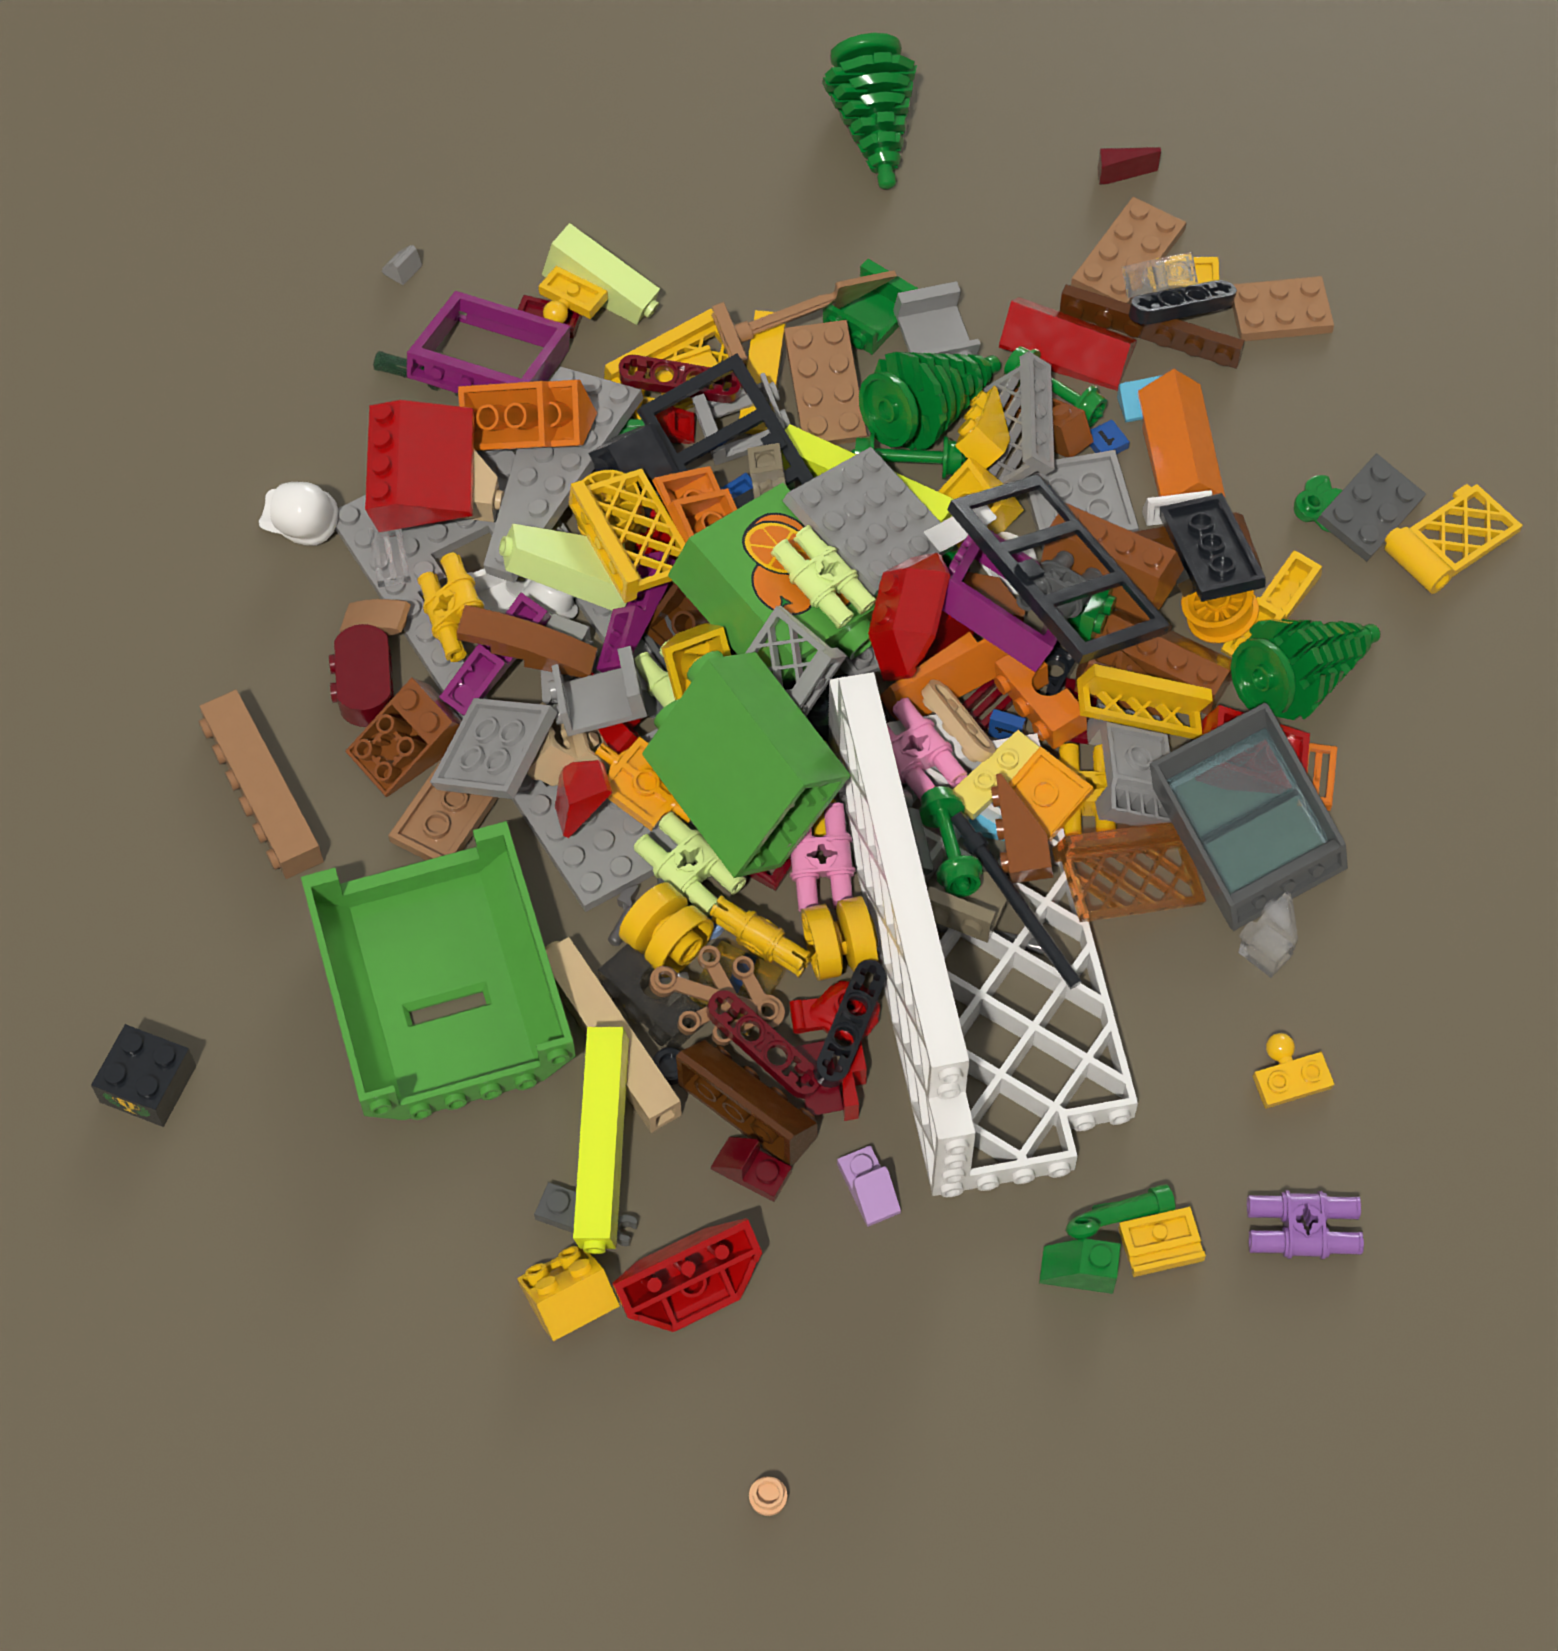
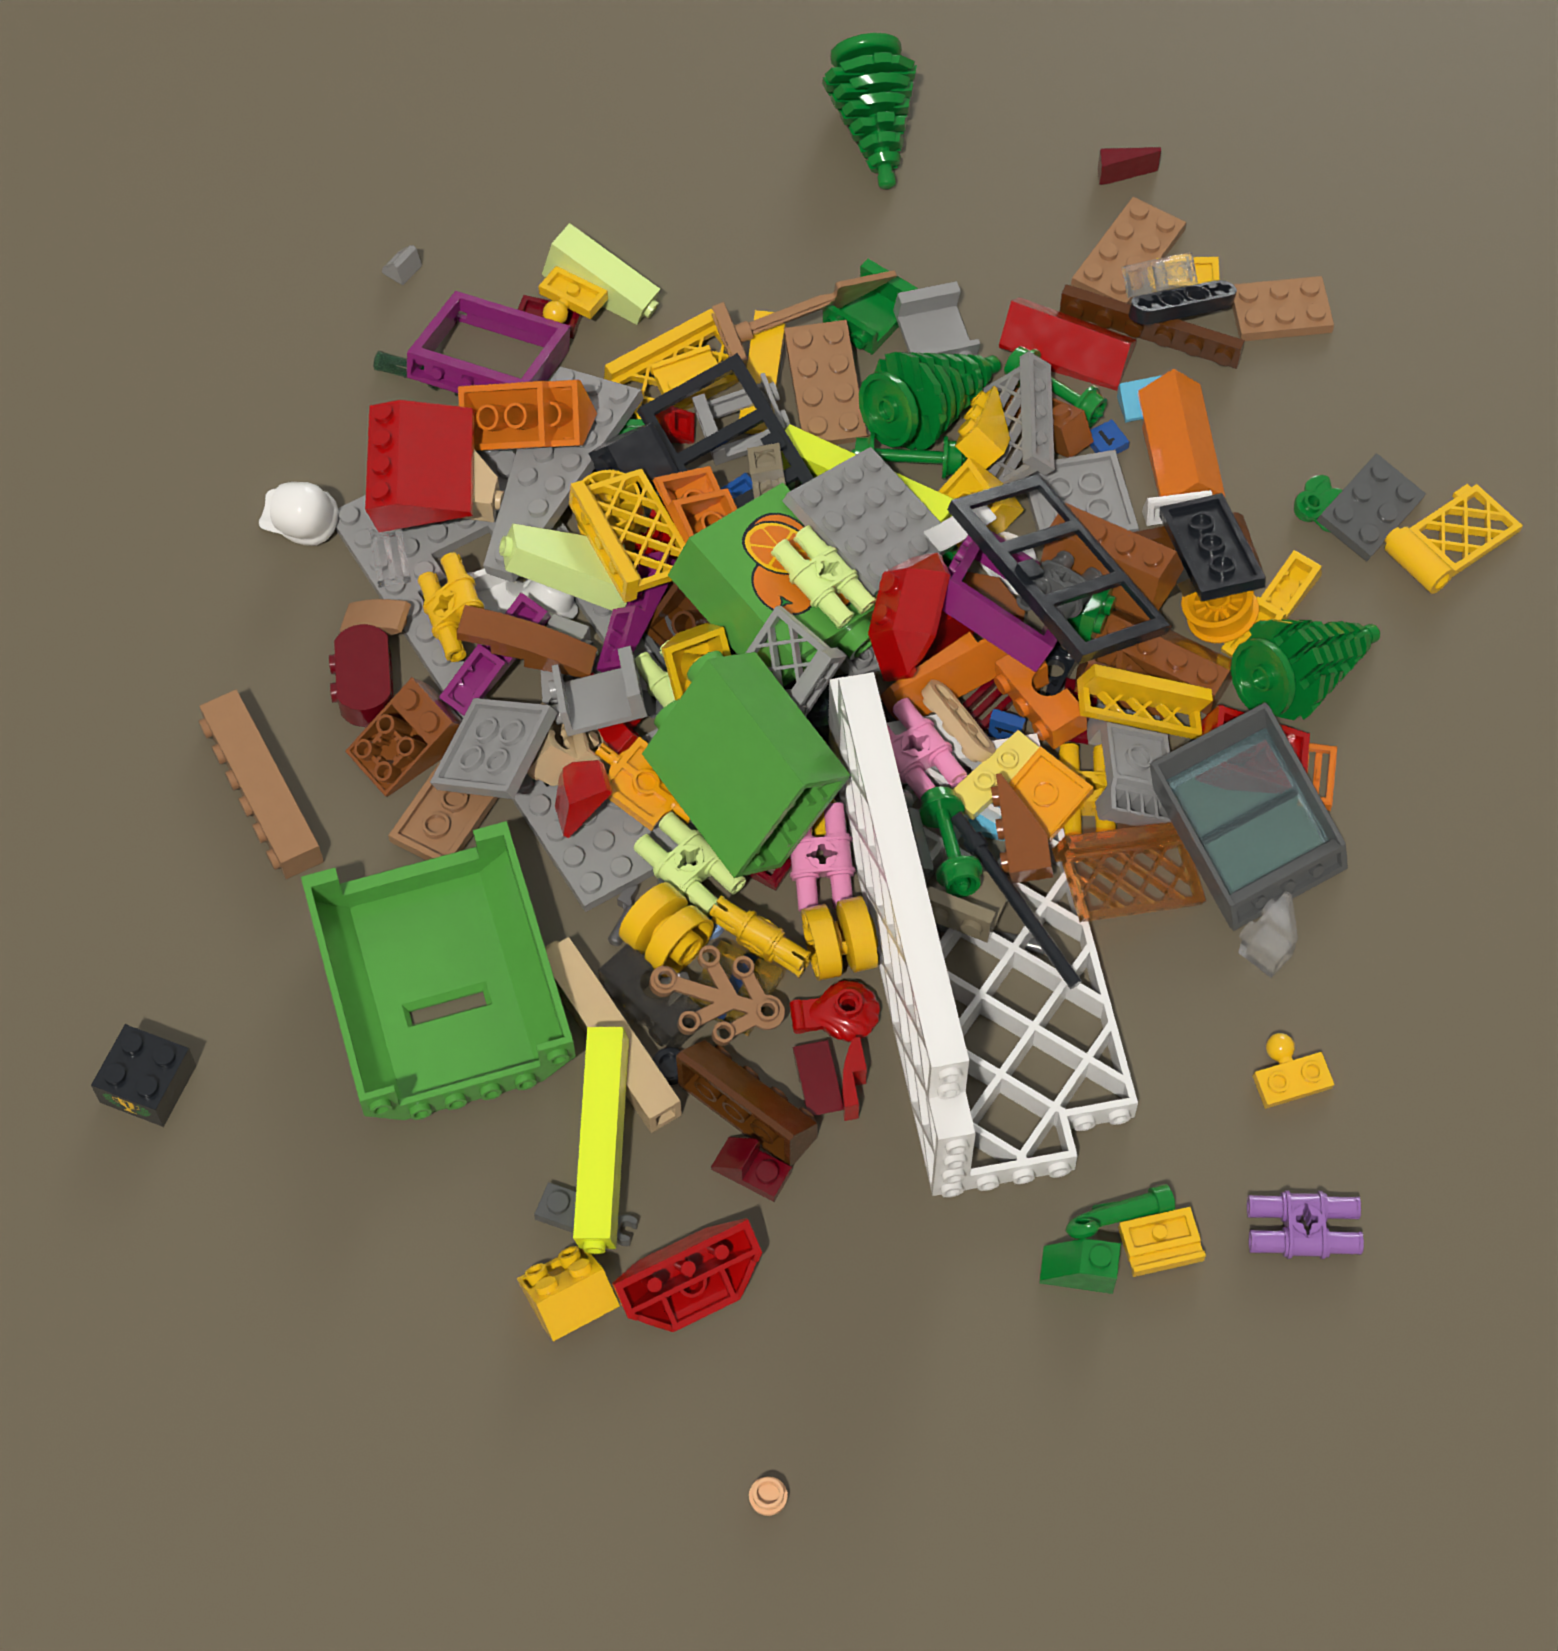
dark red beam [619,355,741,403] -> none
dark red beam [706,990,820,1099] -> none
black beam [813,960,886,1088] -> none
lavender slope [837,1146,901,1227] -> none

